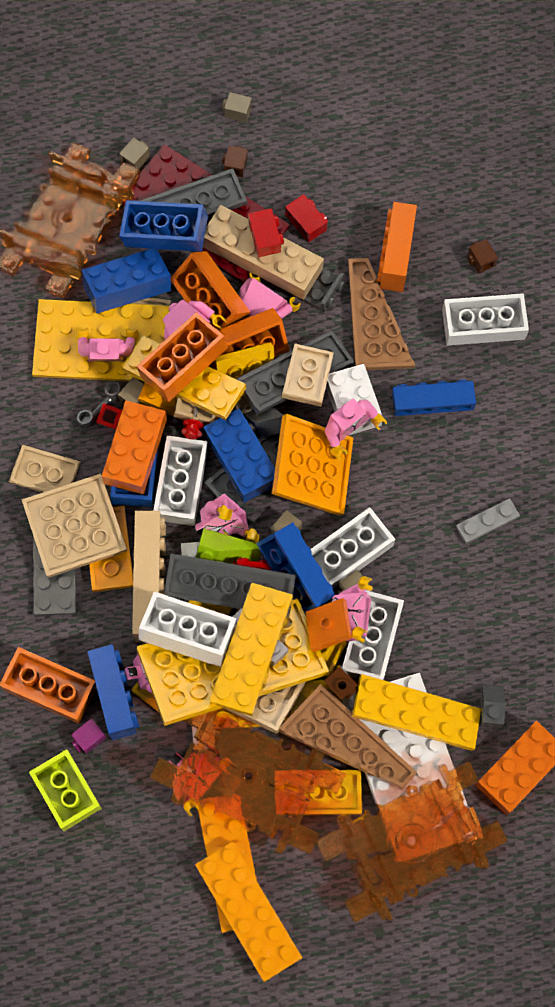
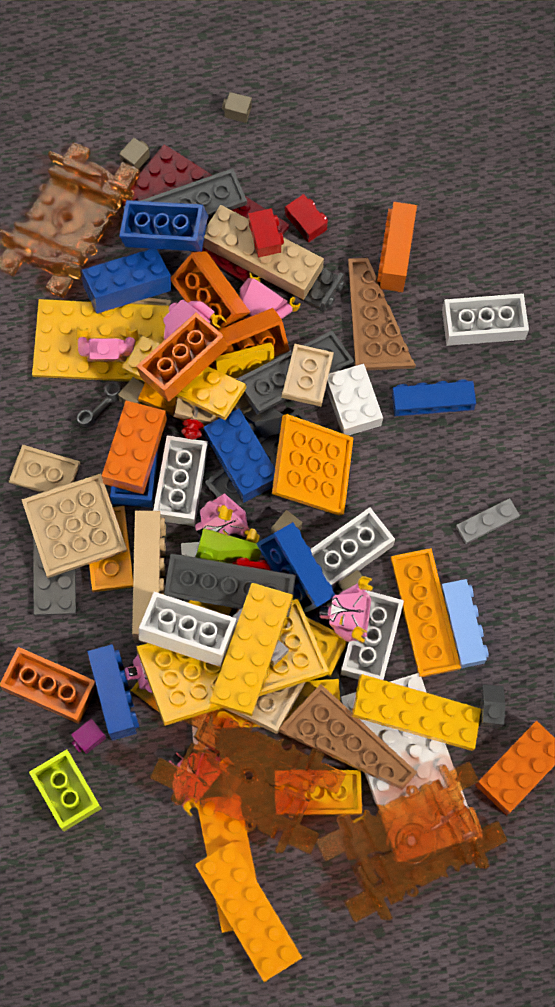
red brick [96,403,122,429] -> none
reddish brown brick [222,146,248,178] -> none
orange plate [306,598,352,652] -> none
reddish brown brick [324,664,358,700] -> none
bright pink torso [325,398,387,460] -> none
reddish brown brick [467,239,498,274] -> none
none -> light orange plate [391,548,461,678]
none -> light blue brick [441,579,489,668]

